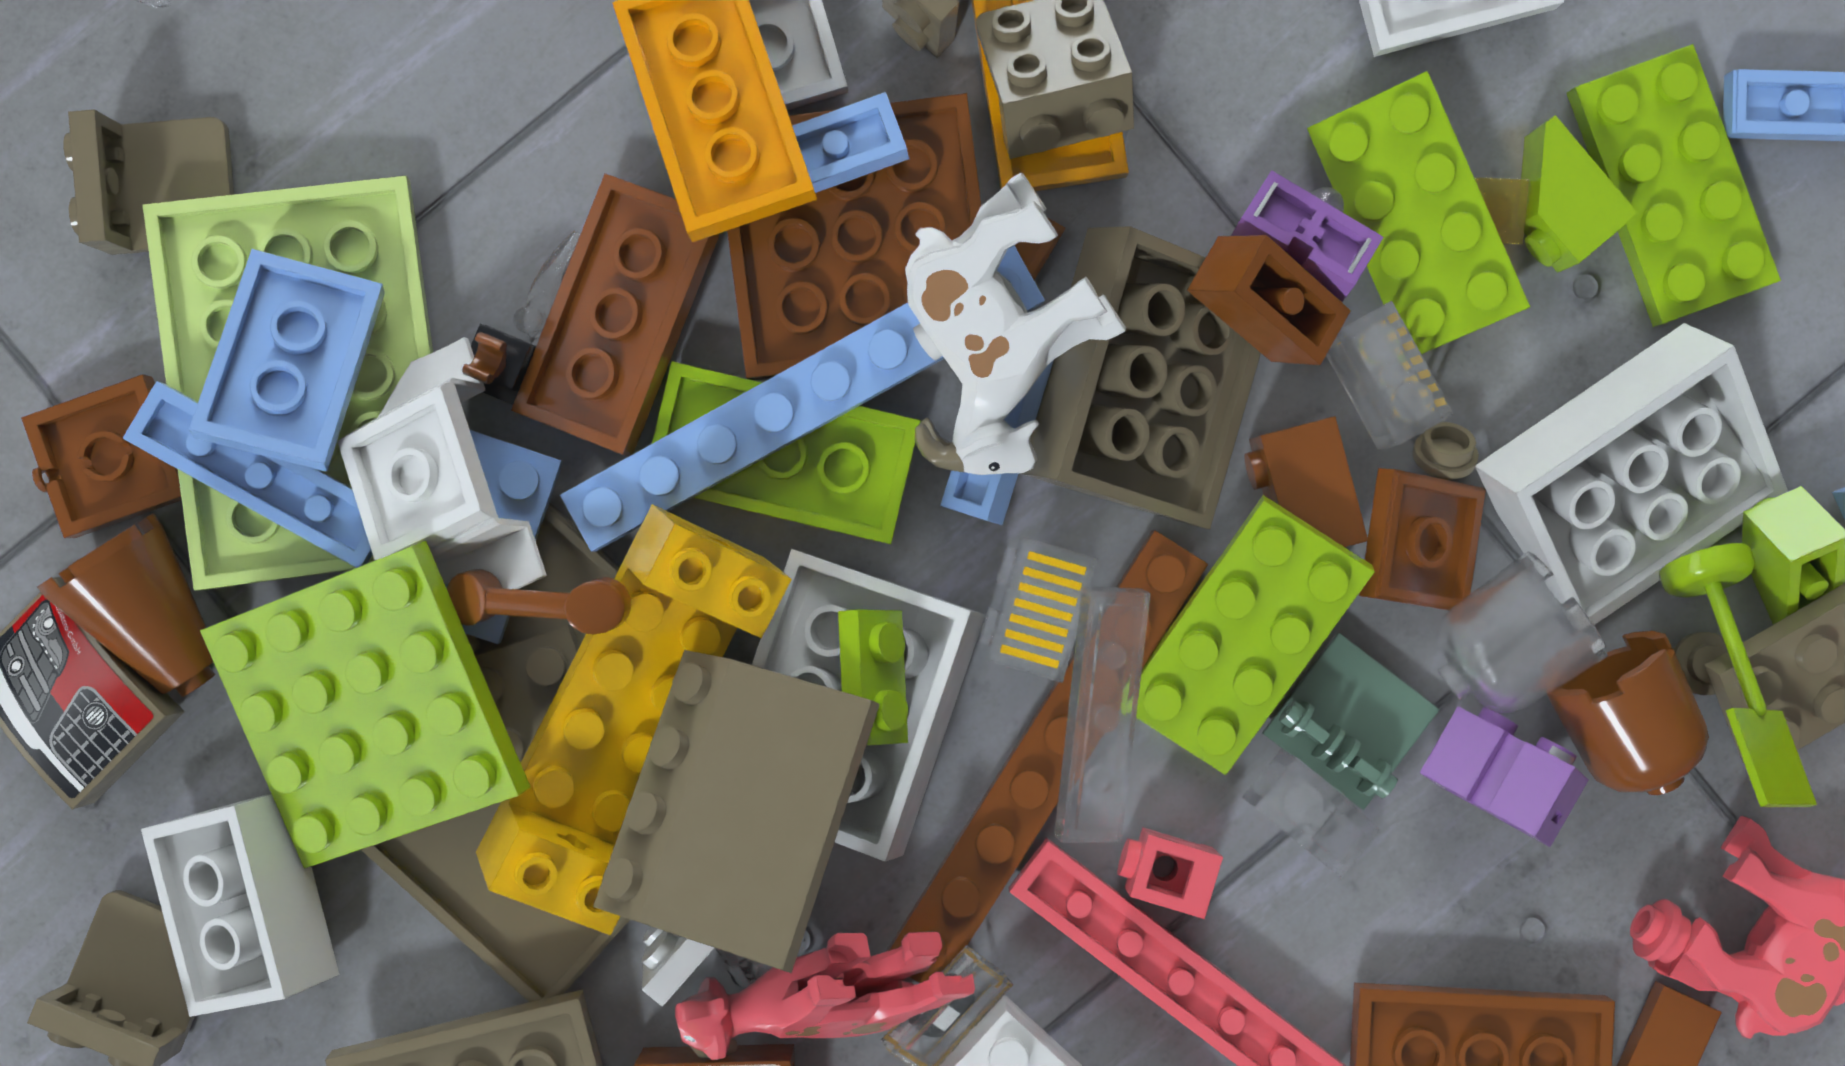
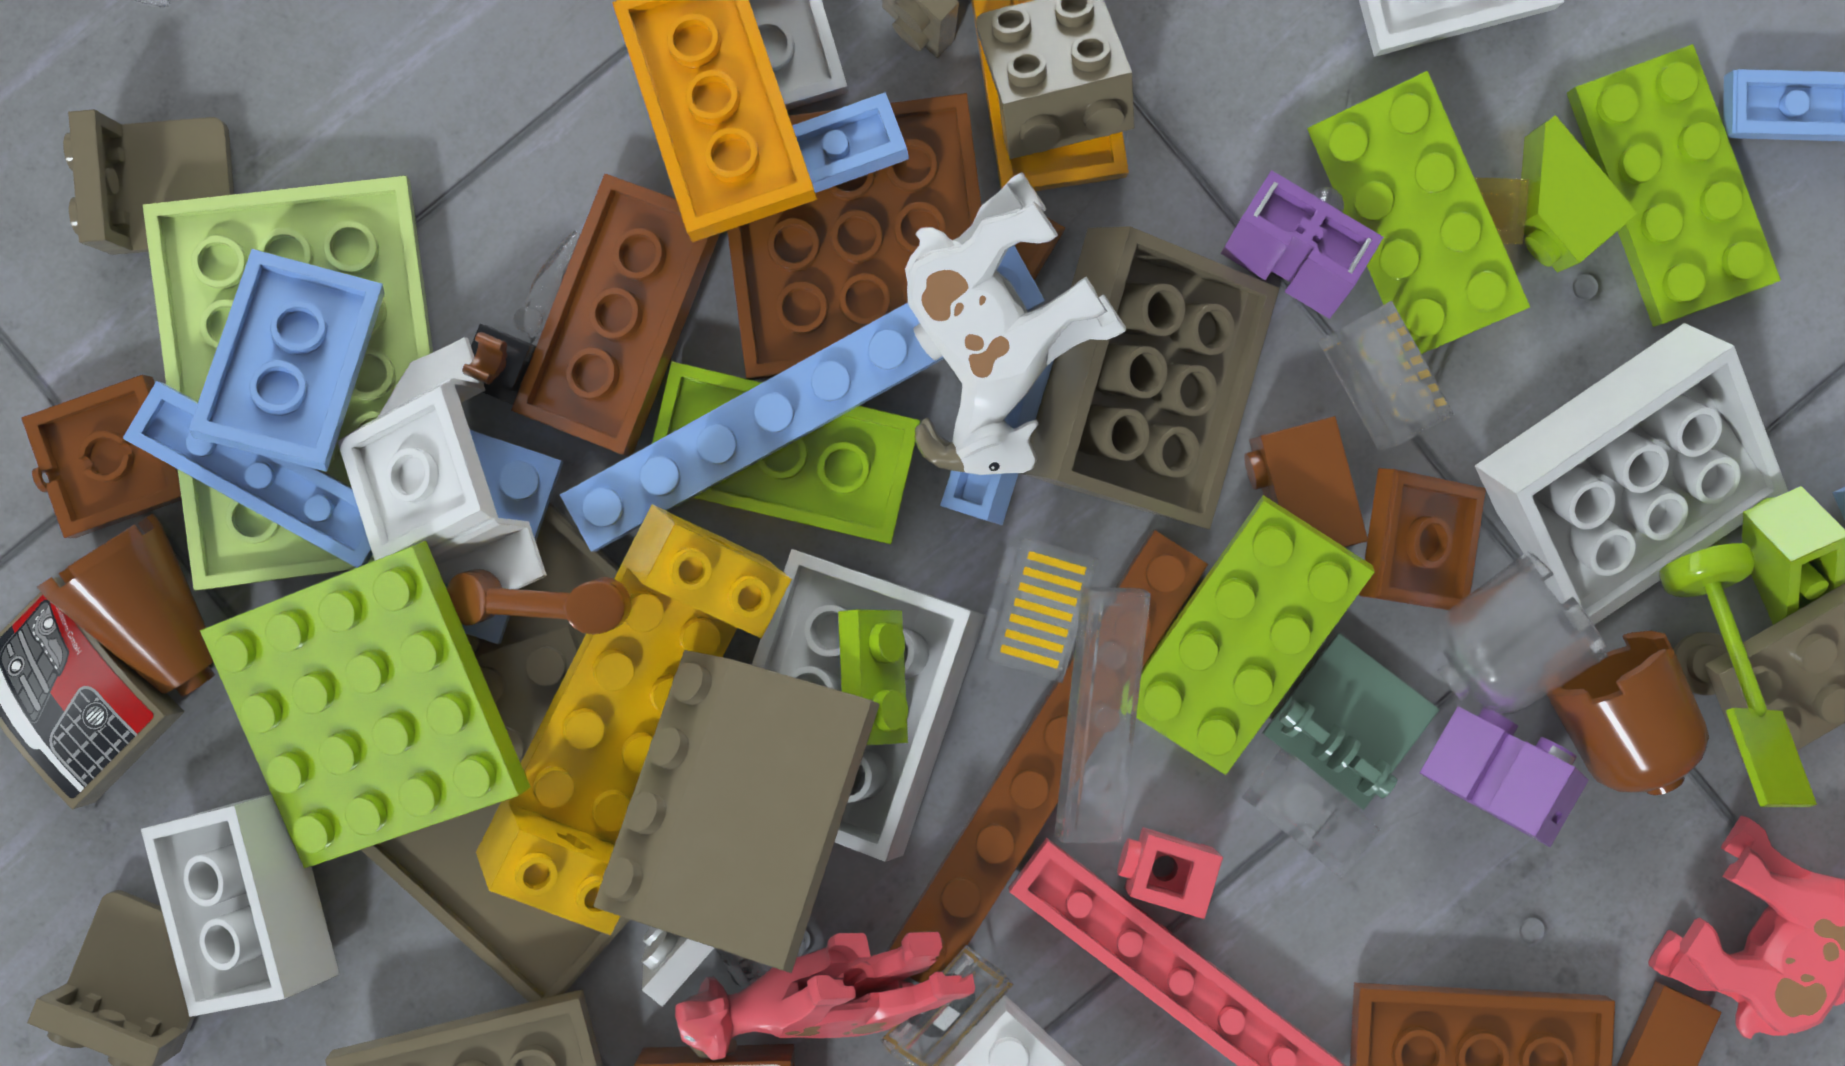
dark orange brick [1187,235,1351,365] -> none
dark tan plate [1412,422,1479,480] -> none
coral plate [1630,899,1692,963] -> none

